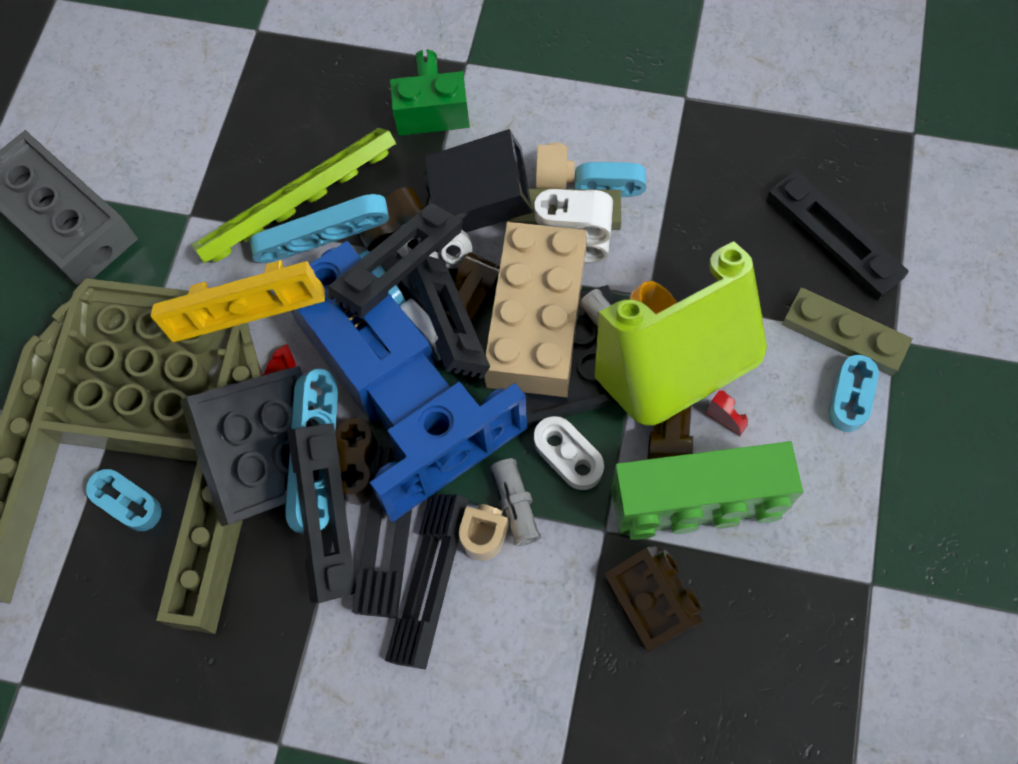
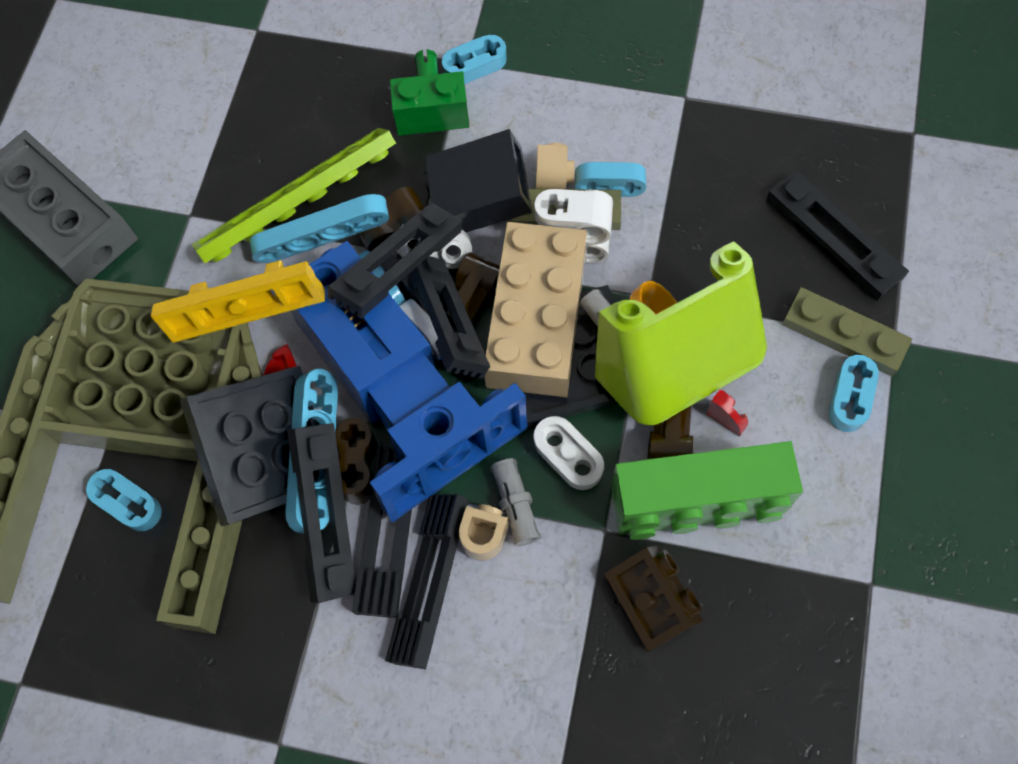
none -> medium azure beam [442,35,507,84]

